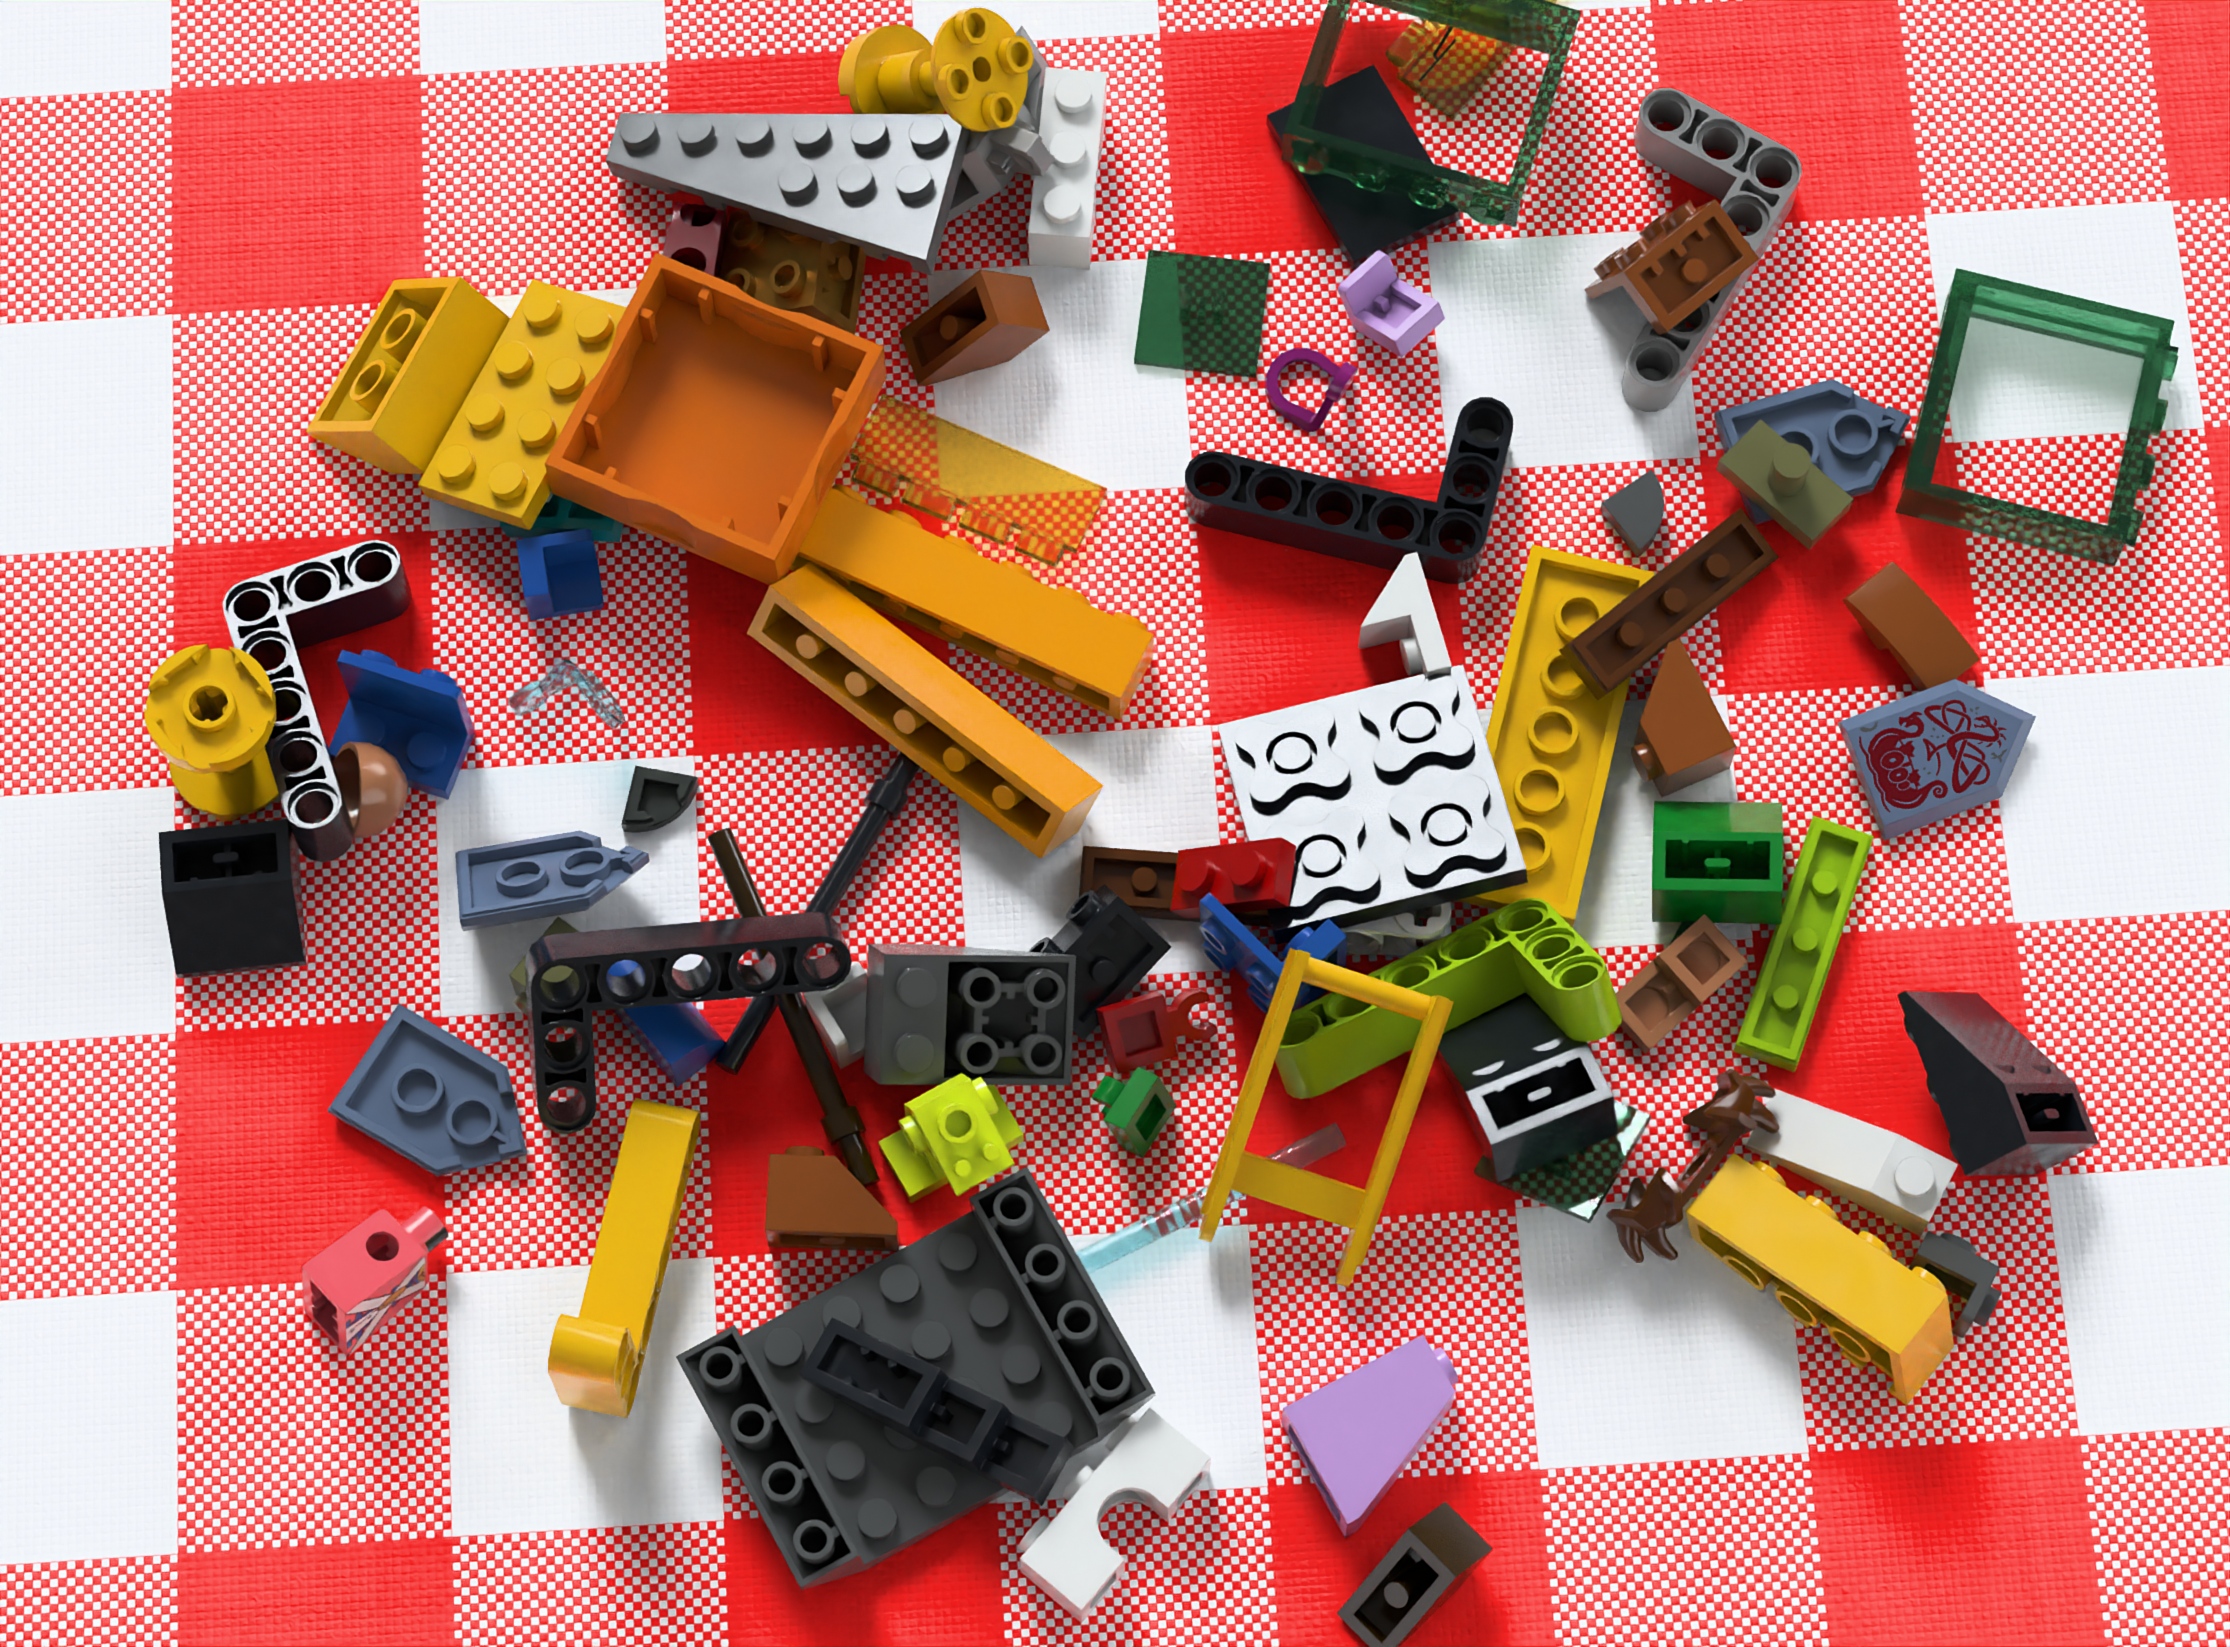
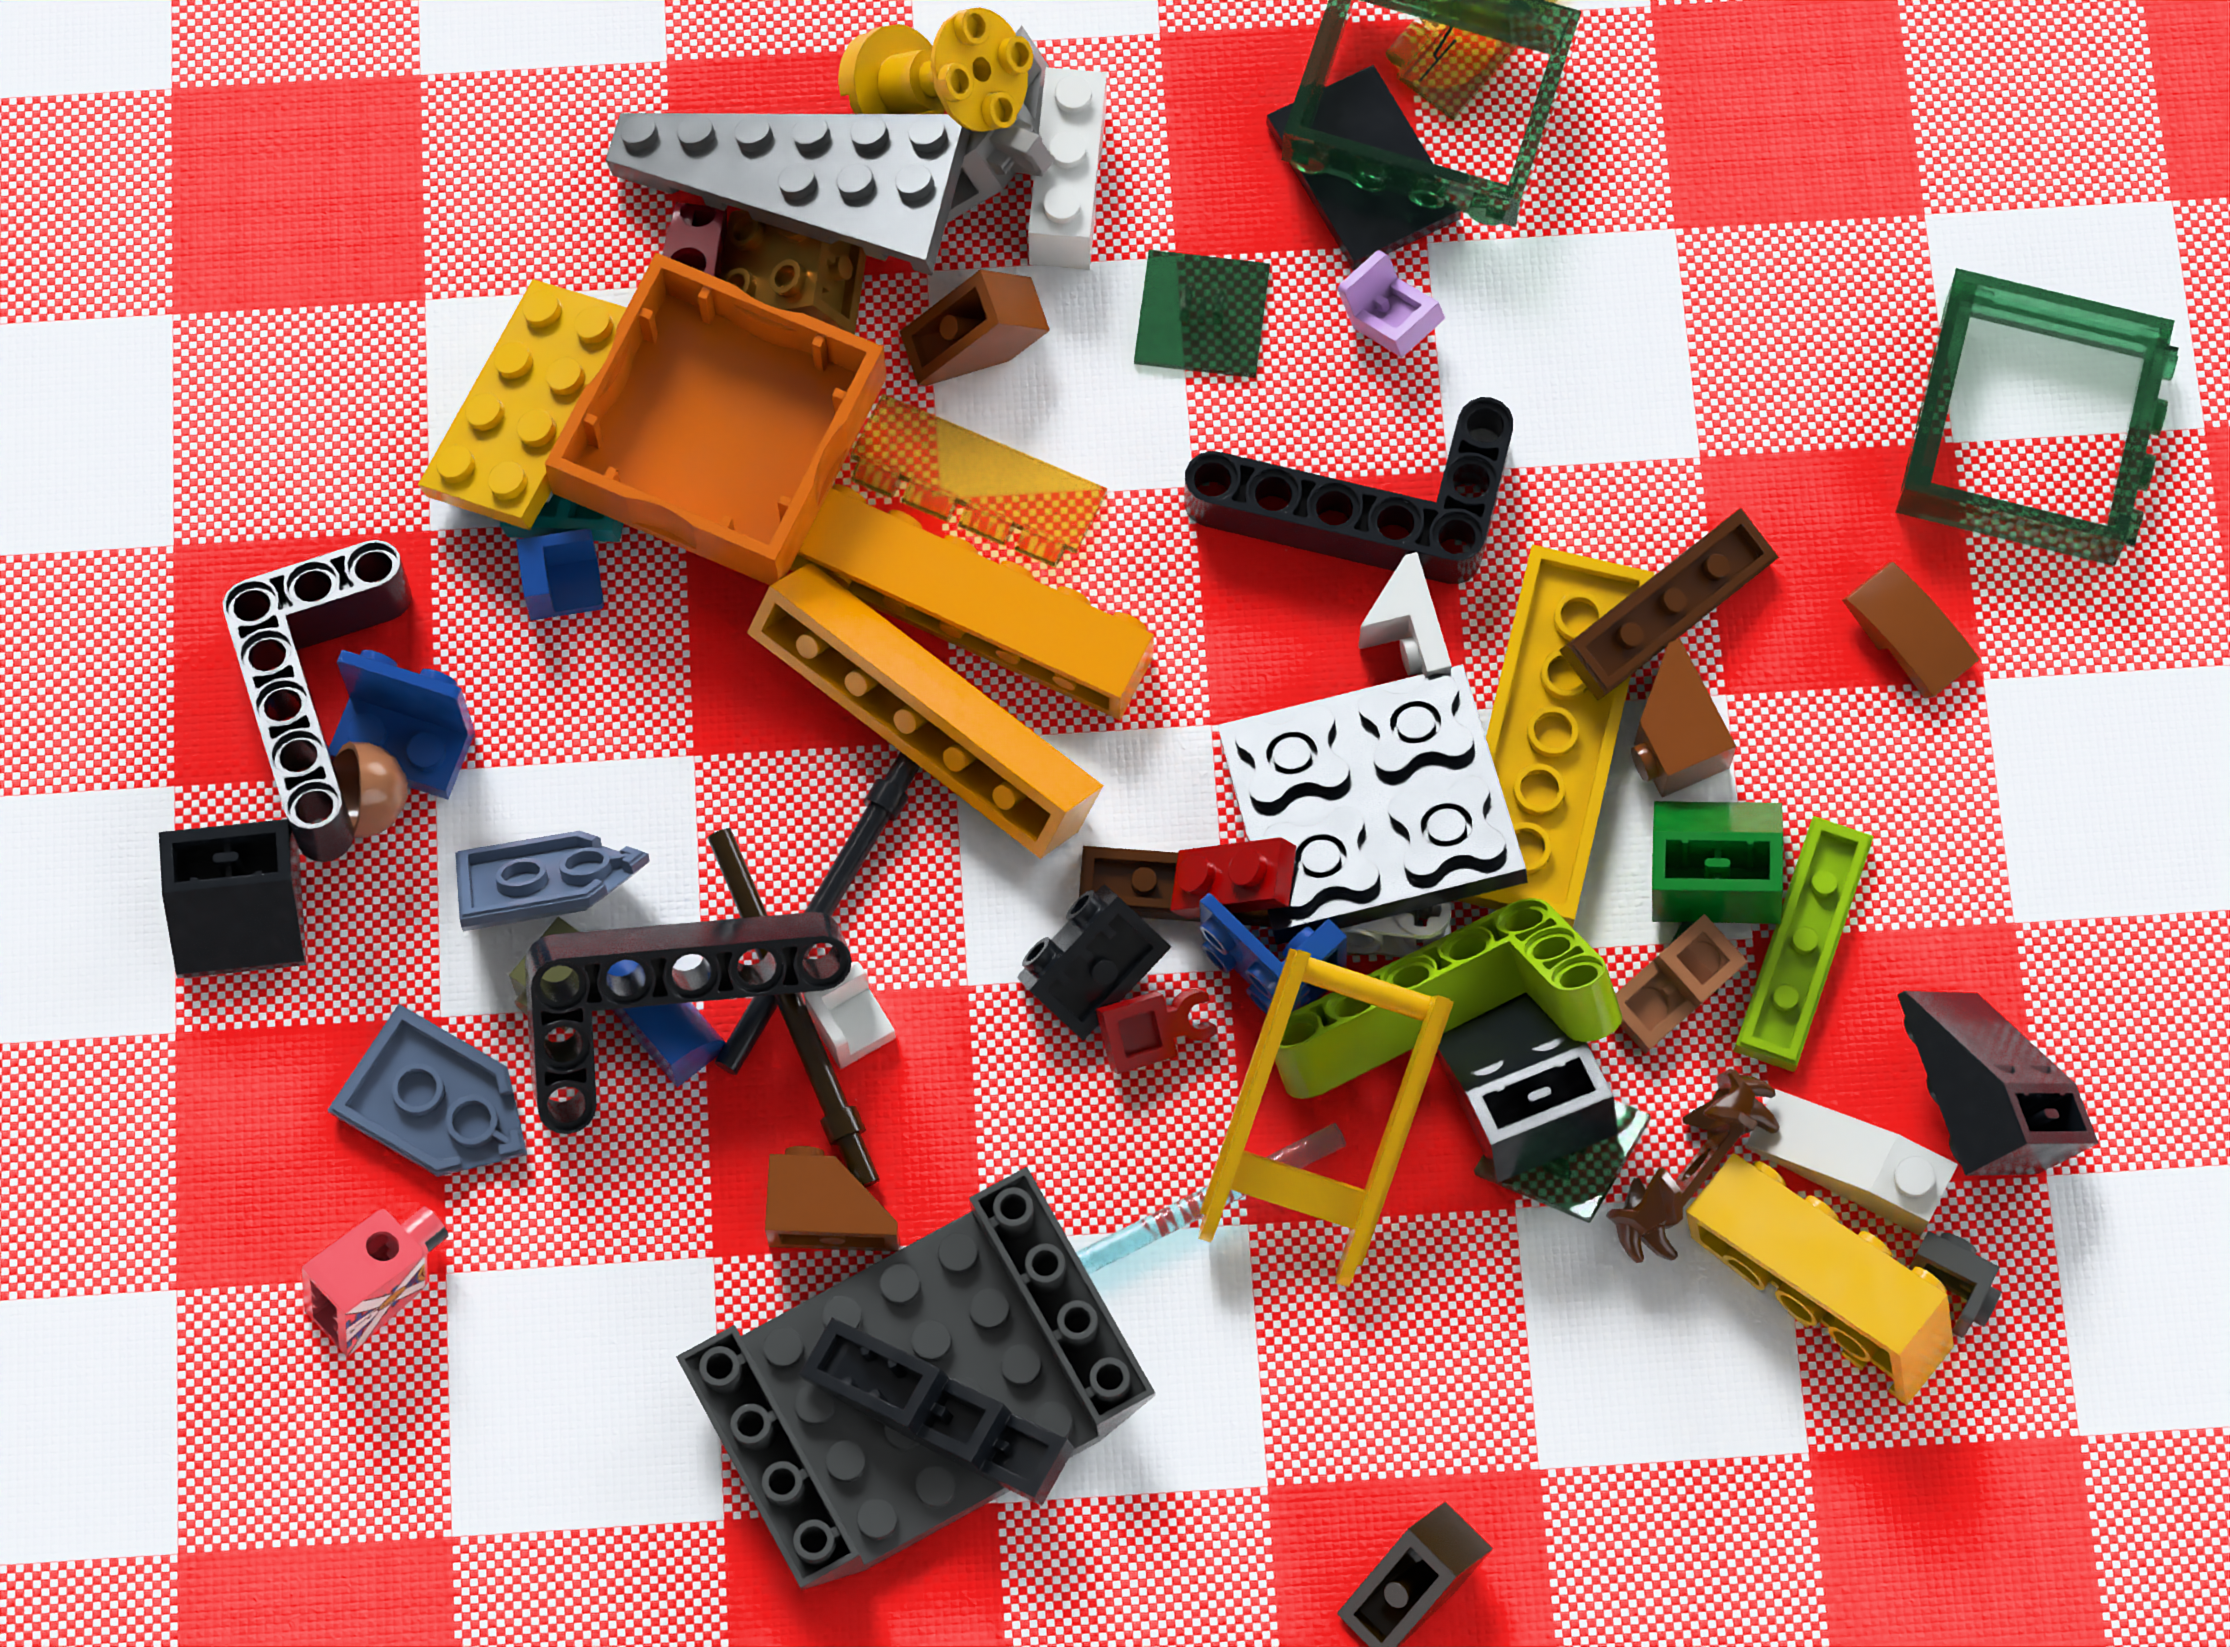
yellow piece [144,644,285,821] -> none
yellow slope [305,277,510,474] -> none
clear light blue piece [508,659,626,729] -> none
yellow beam [548,1098,701,1418] -> none
pearl dark grey tile [621,765,699,833] -> none
dark grey slope [863,944,1076,1085] -> none
neon yellow tile [878,1073,1024,1203] -> none
white arch [1019,1407,1211,1623] -> none
green tile [1091,1067,1177,1158] -> none
magenta piece [1265,348,1358,432] -> none
lavender slope [1281,1334,1459,1538] -> none
dark orange bracket [1584,199,1759,335] -> none
dark grey tile [1600,469,1664,558] -> none
light grey beam [1621,88,1802,412] -> none
sand blue tile [1714,379,1911,525] -> none
olive tile [1716,419,1854,550] -> none
sand blue tile [1837,679,2036,841] -> none

